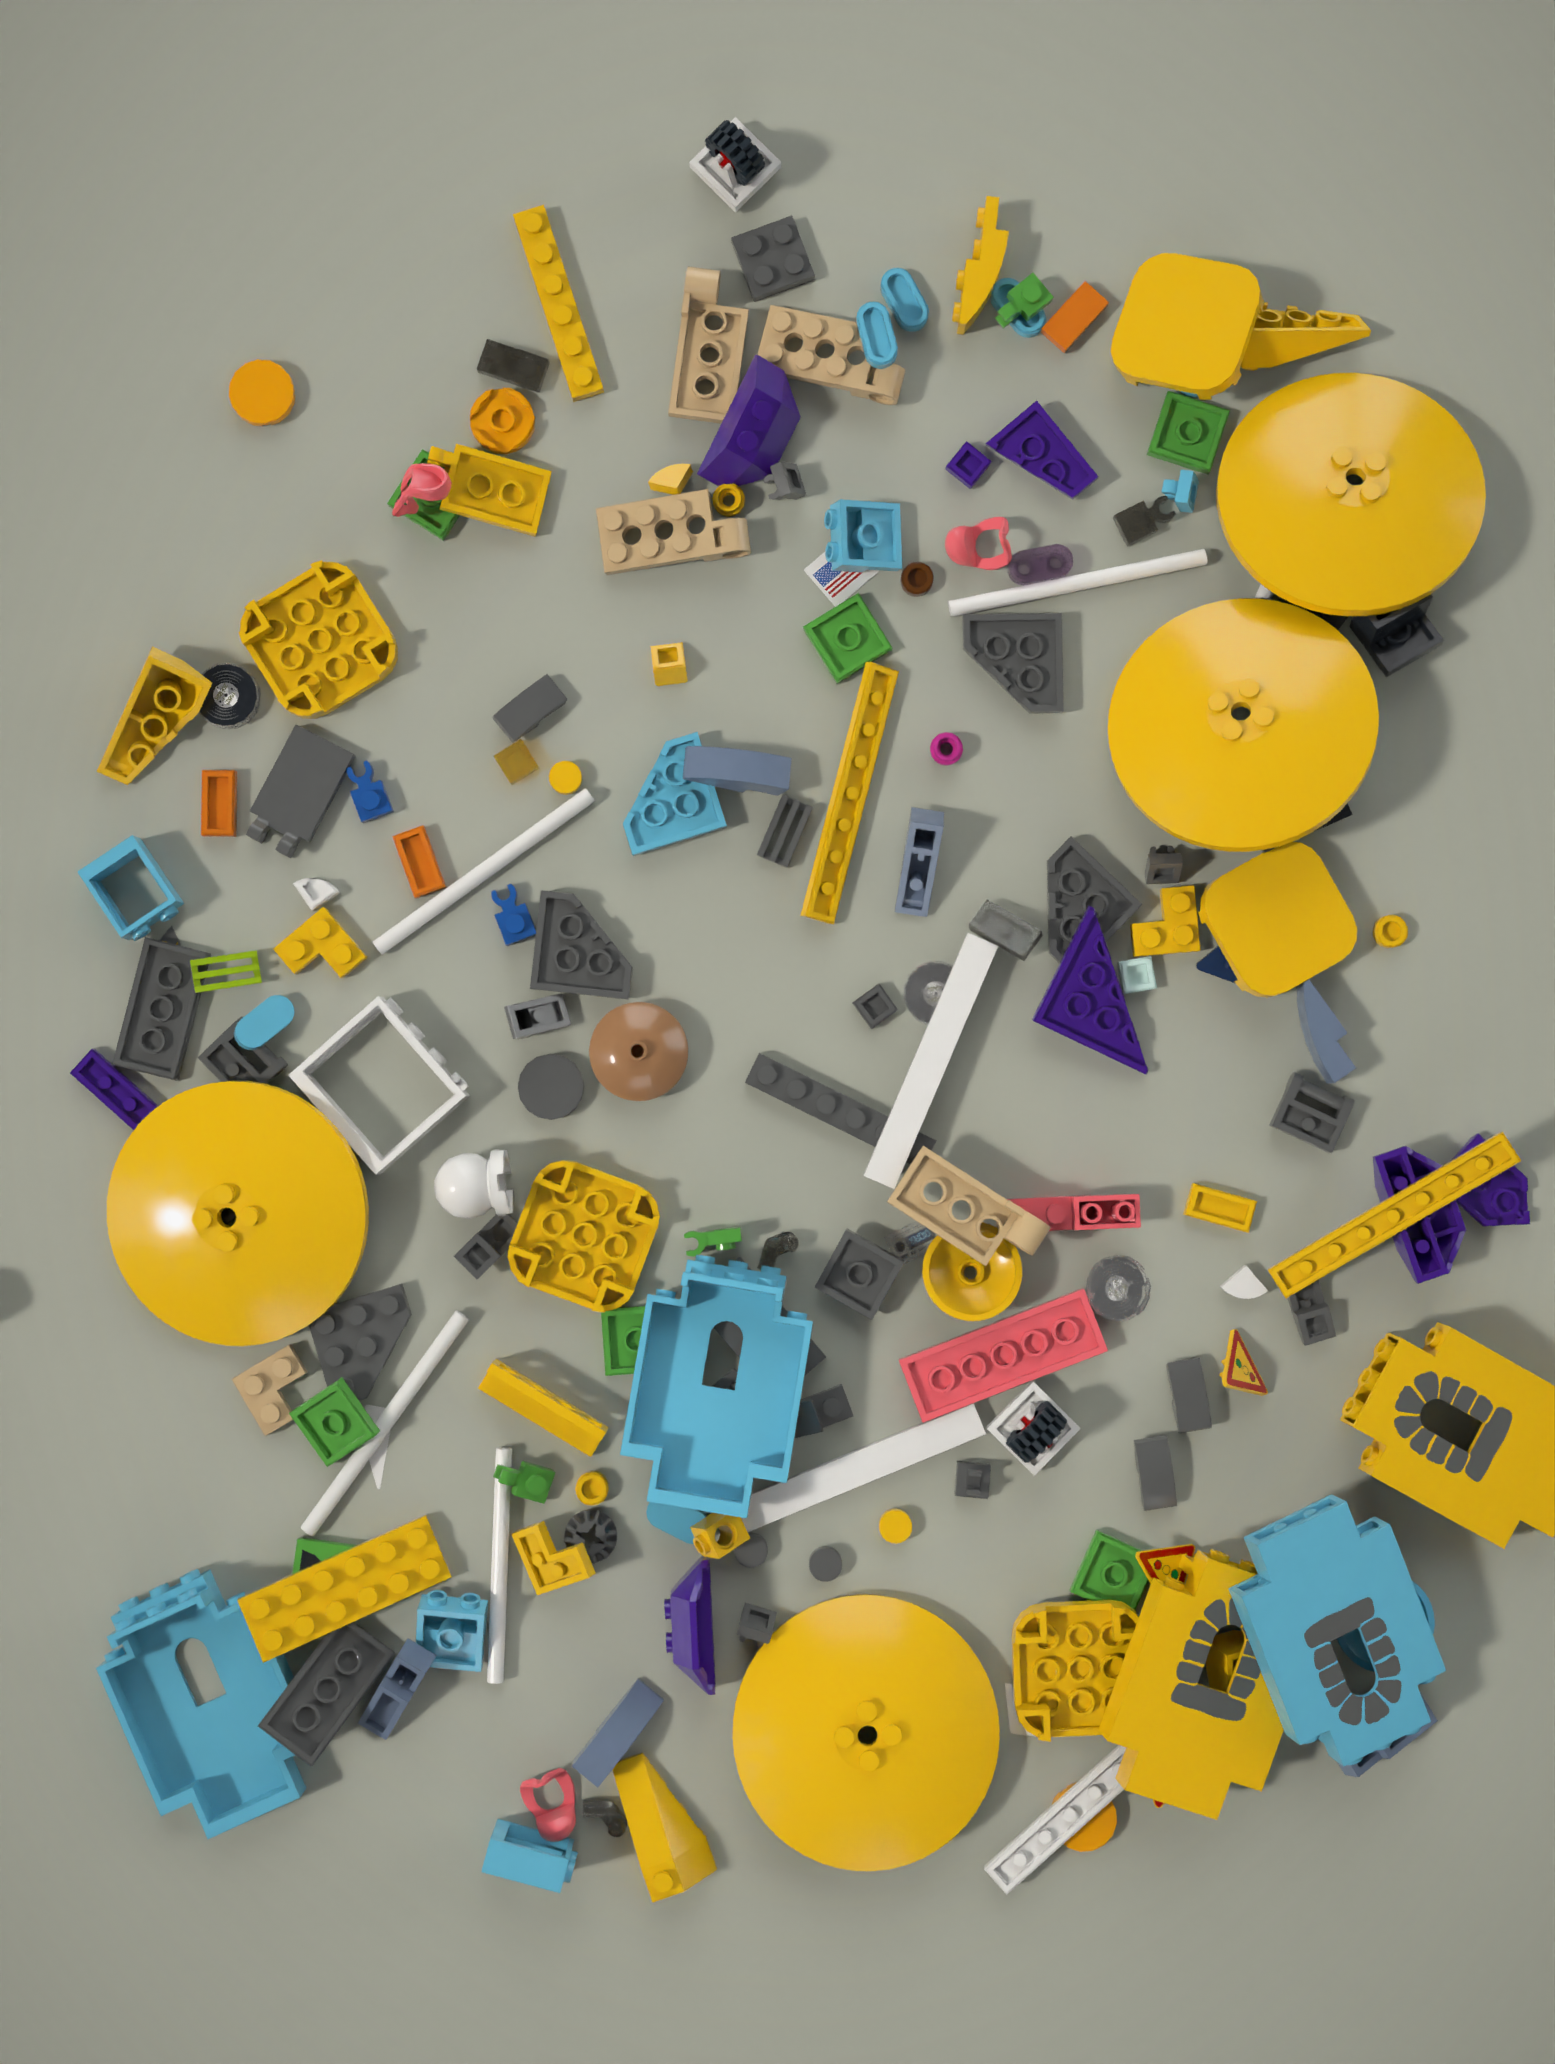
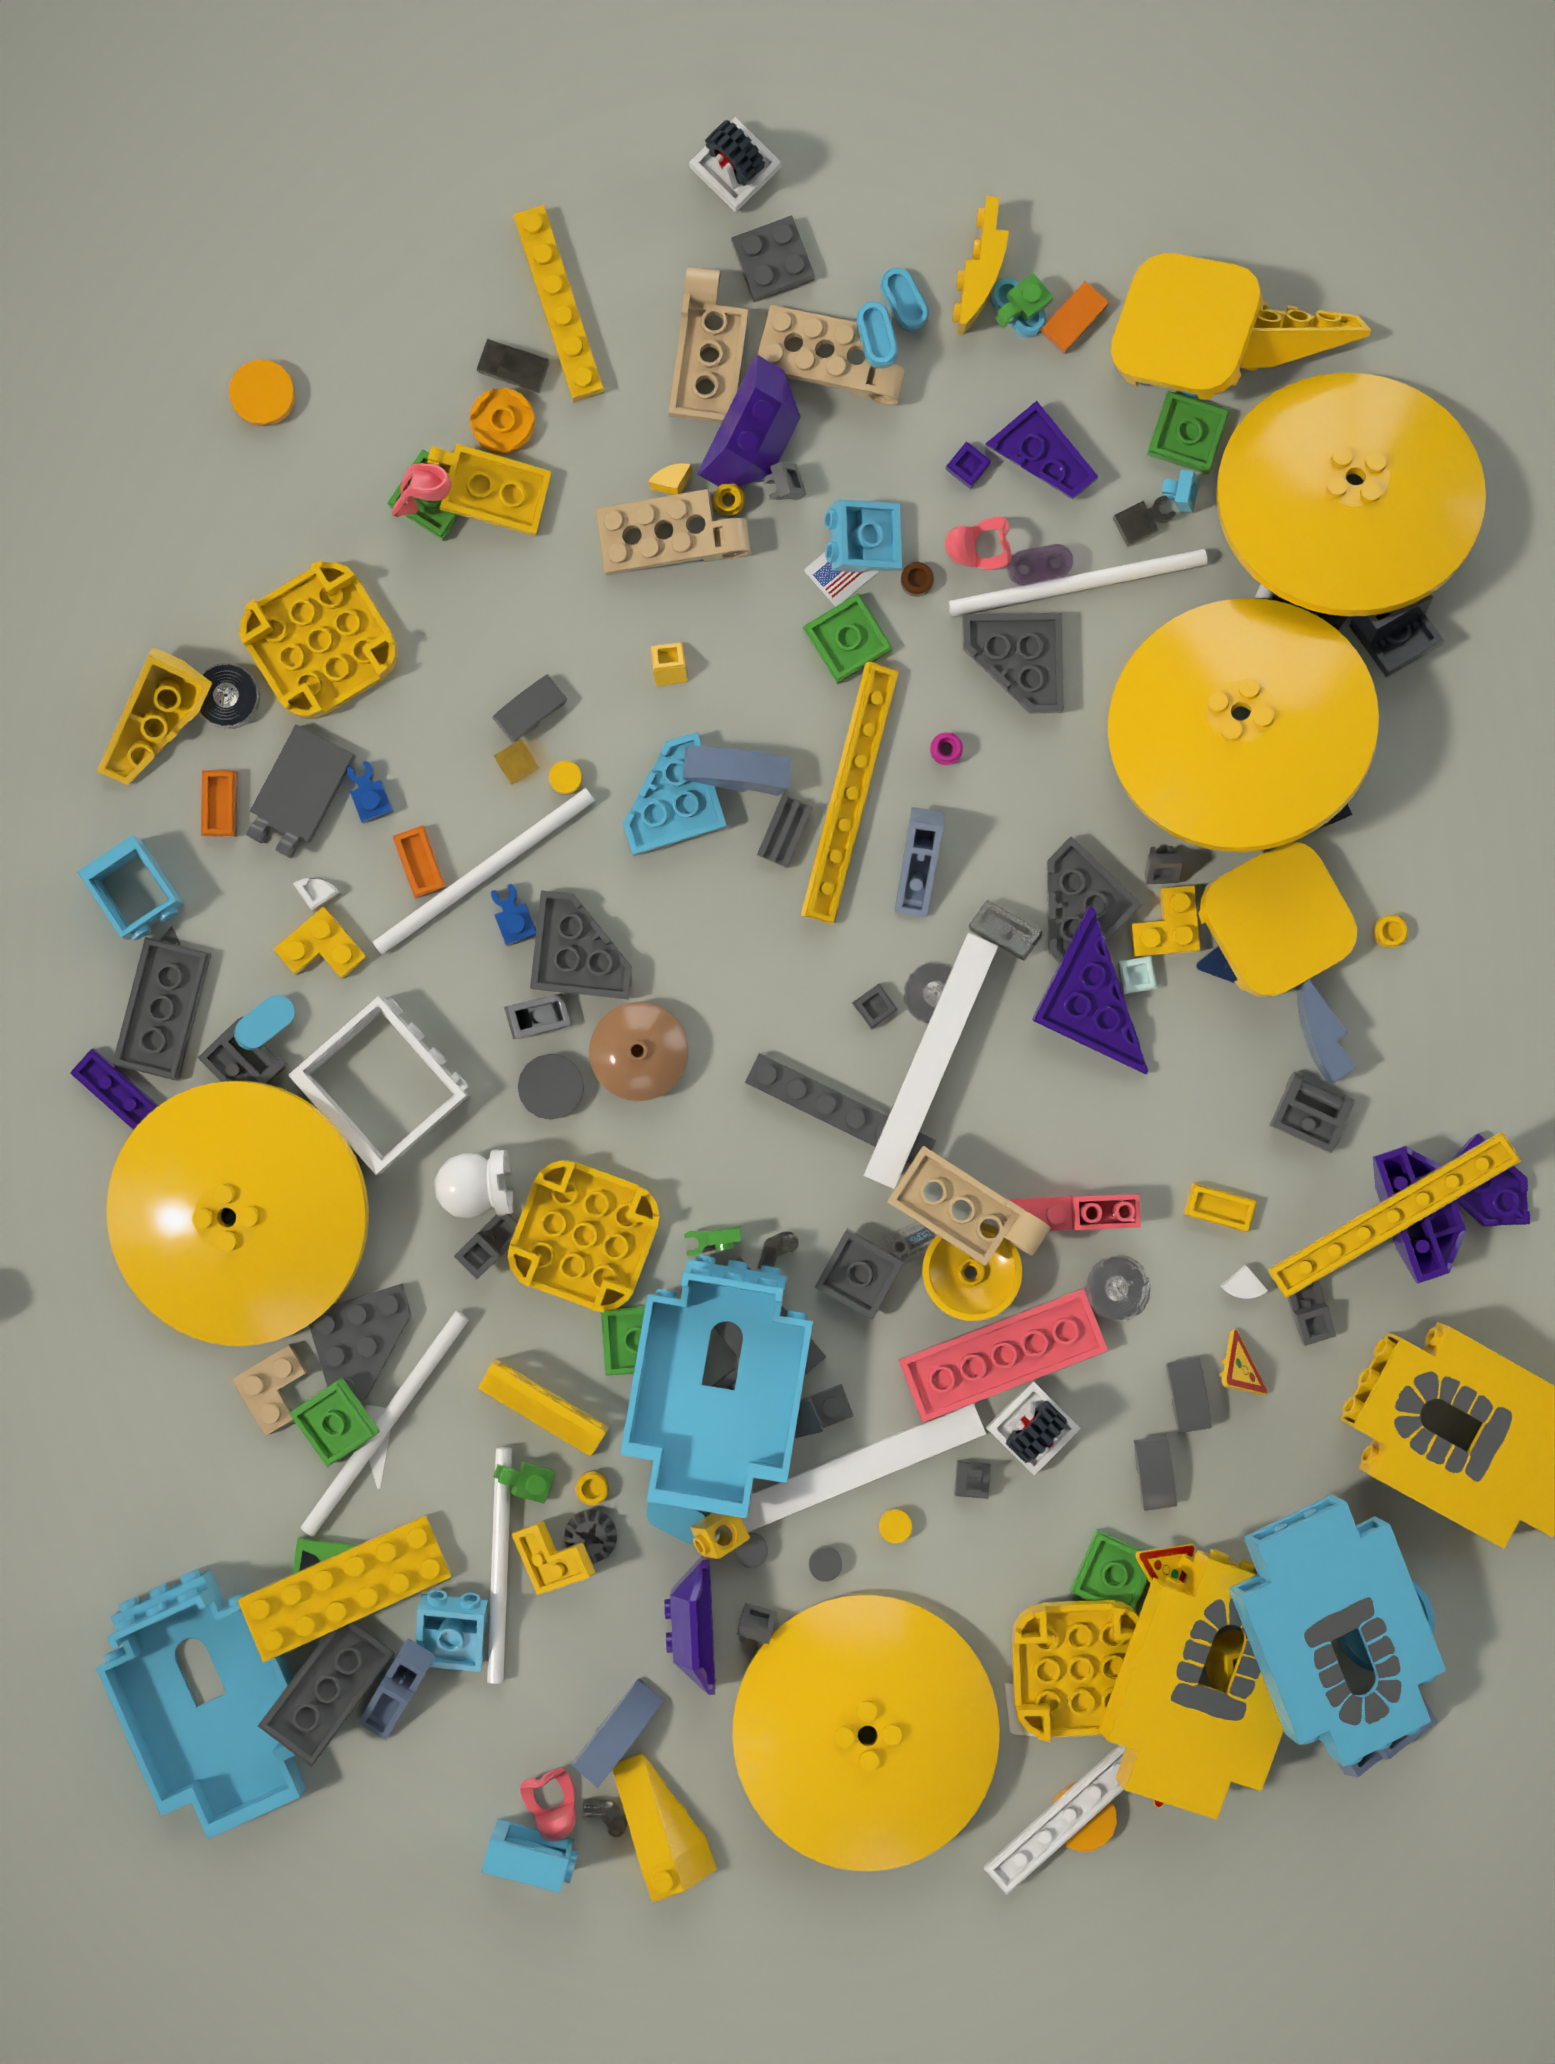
lime tile [190,950,262,993] -> none

